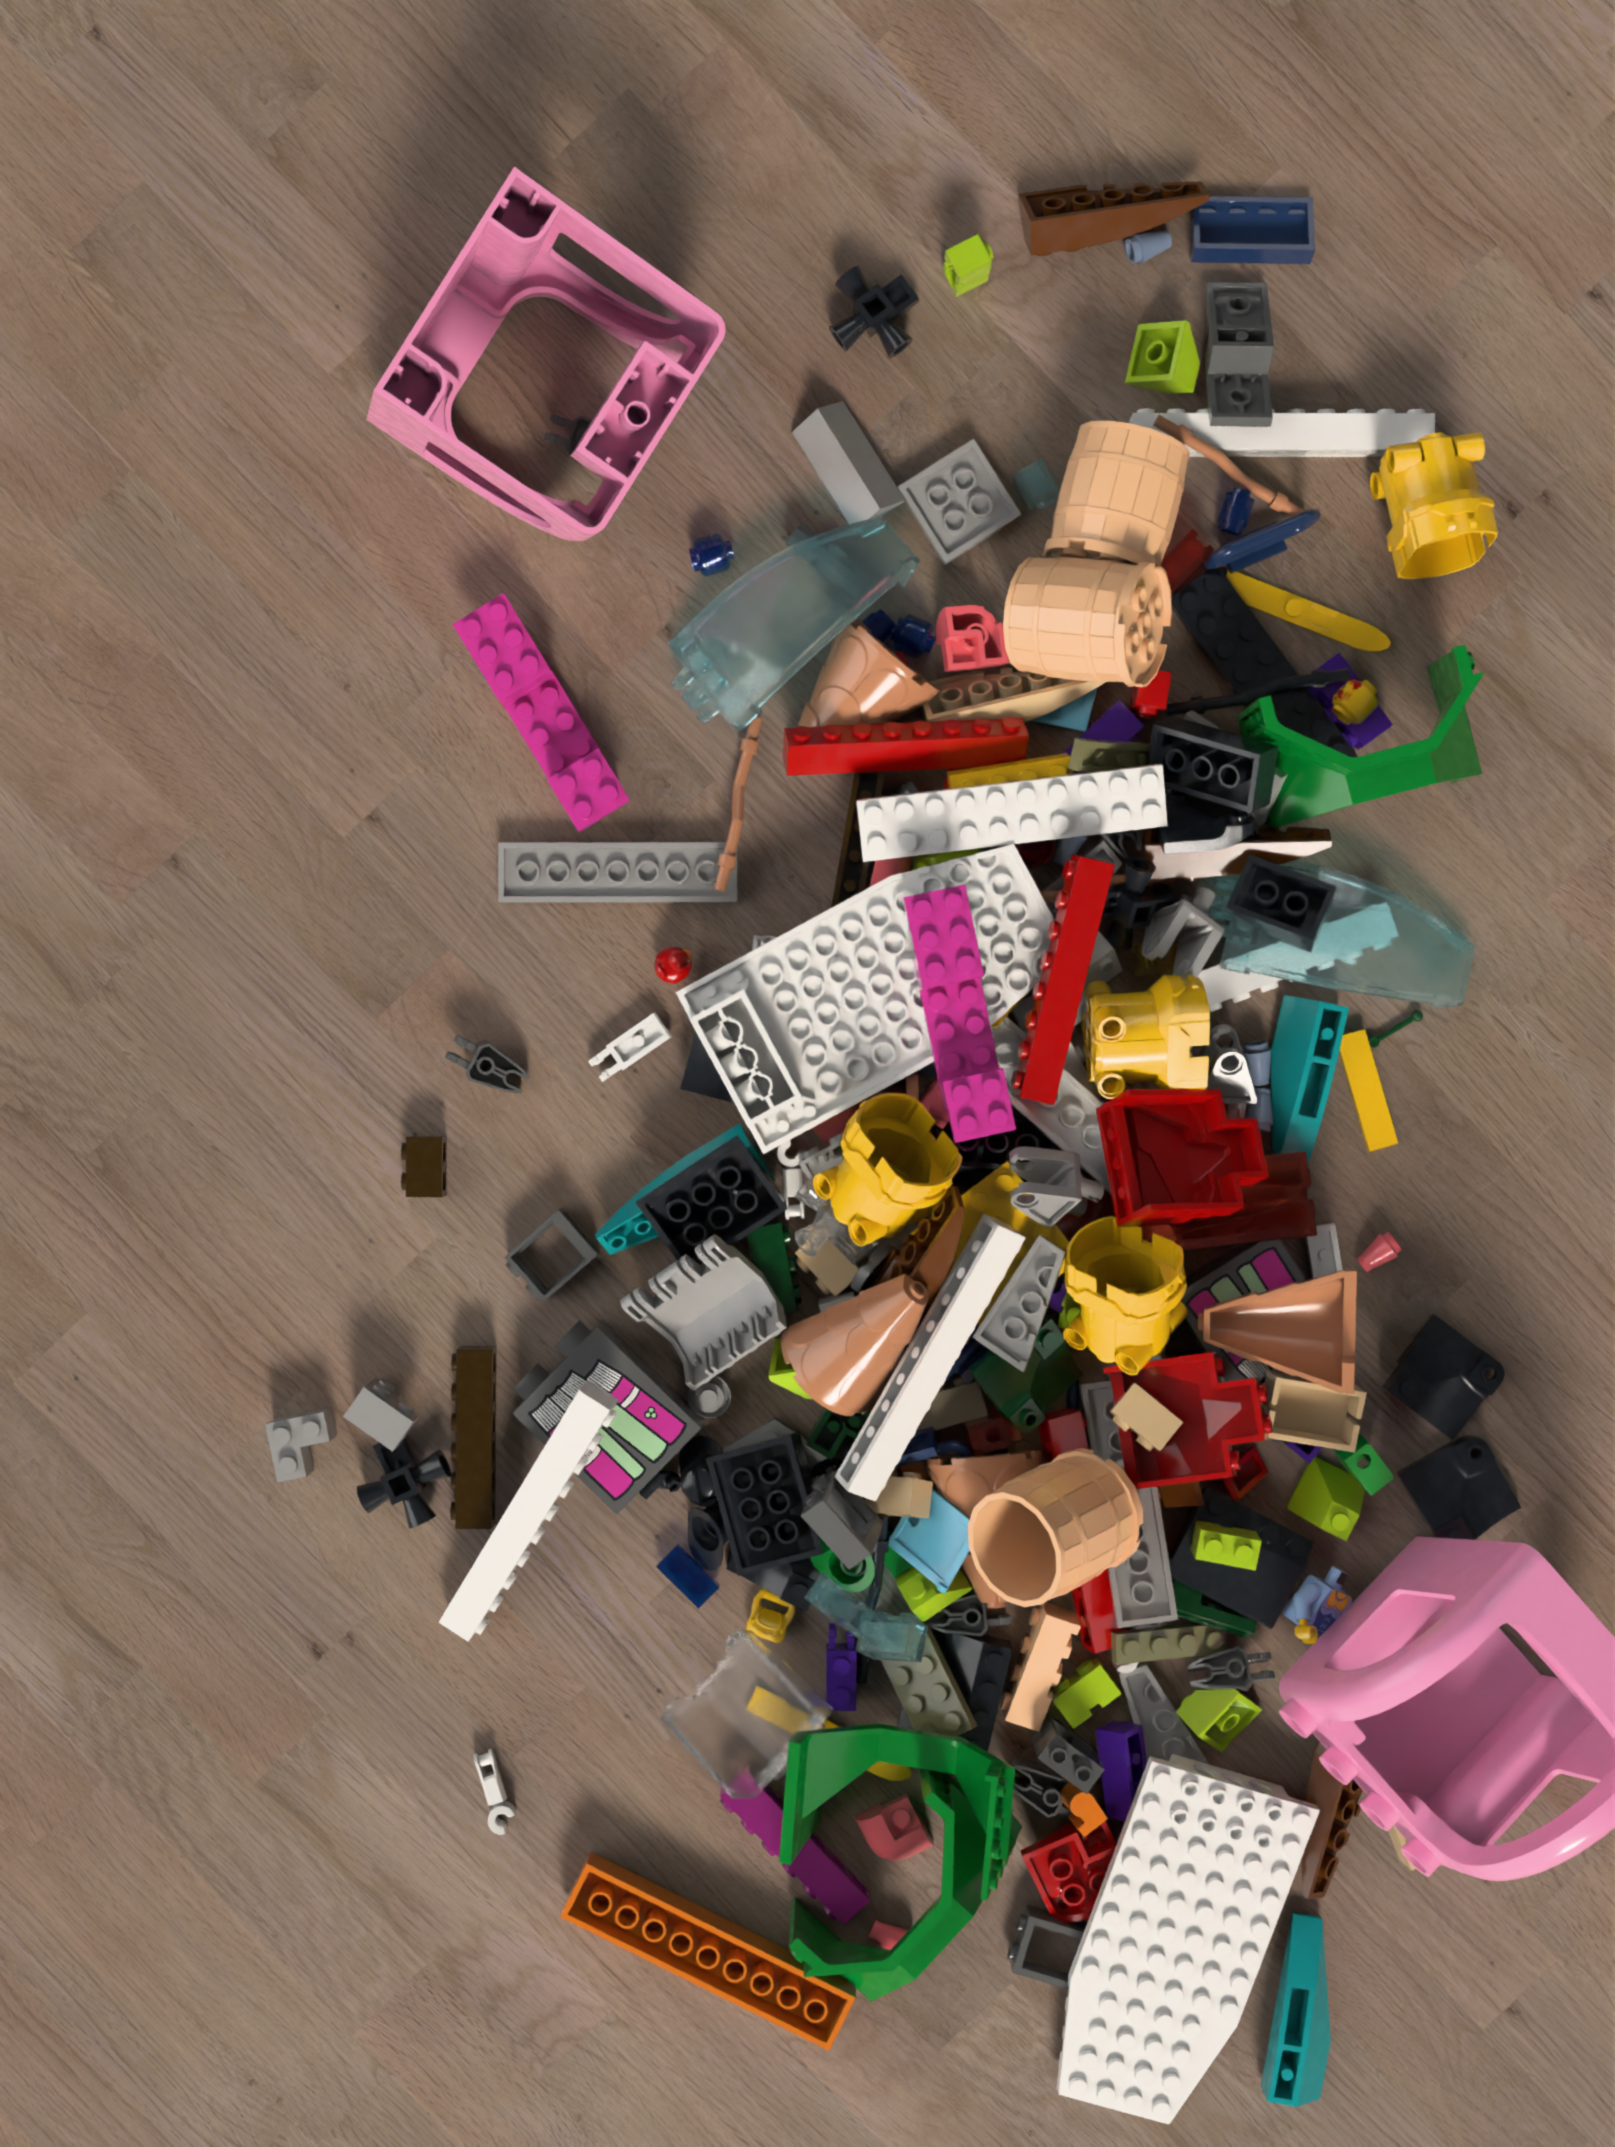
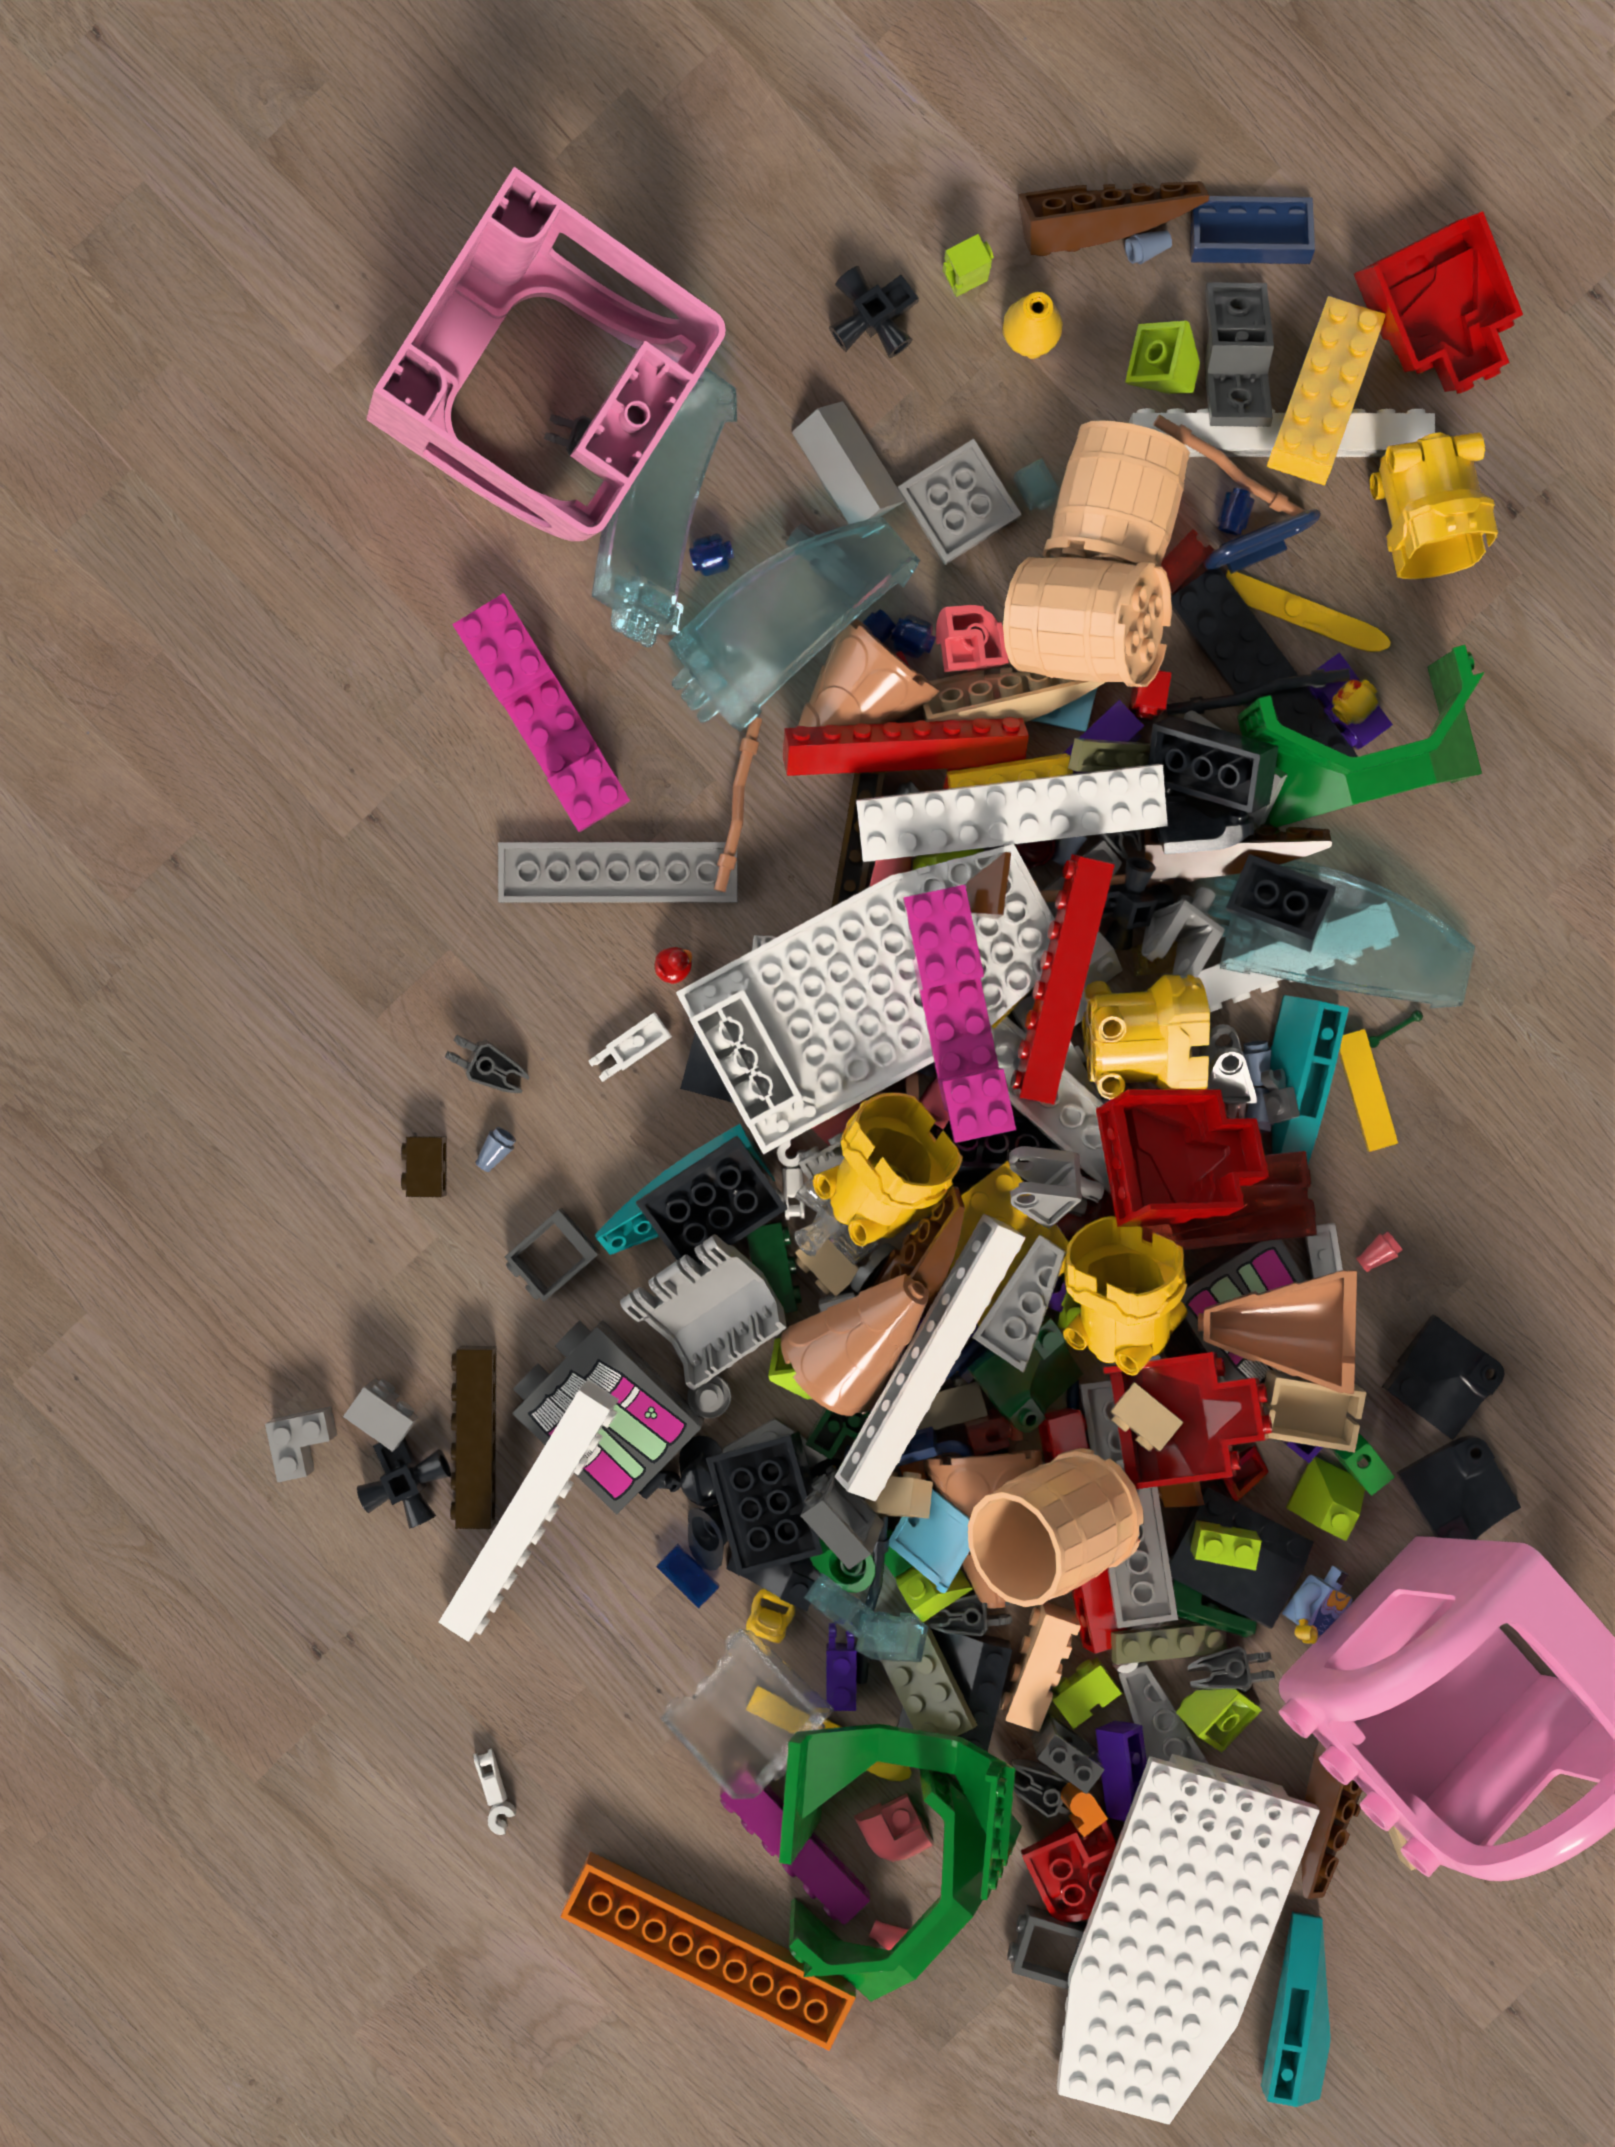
none -> sand blue cone [475,1127,516,1172]
none -> clear light blue windscreen [591,367,737,648]
none -> reddish brown slope [965,852,1011,920]
none -> yellow cone [1002,292,1063,359]
none -> flat silver plate [1261,1069,1300,1124]
none -> yellow brick [1267,296,1386,486]
none -> red panel [1353,211,1523,394]

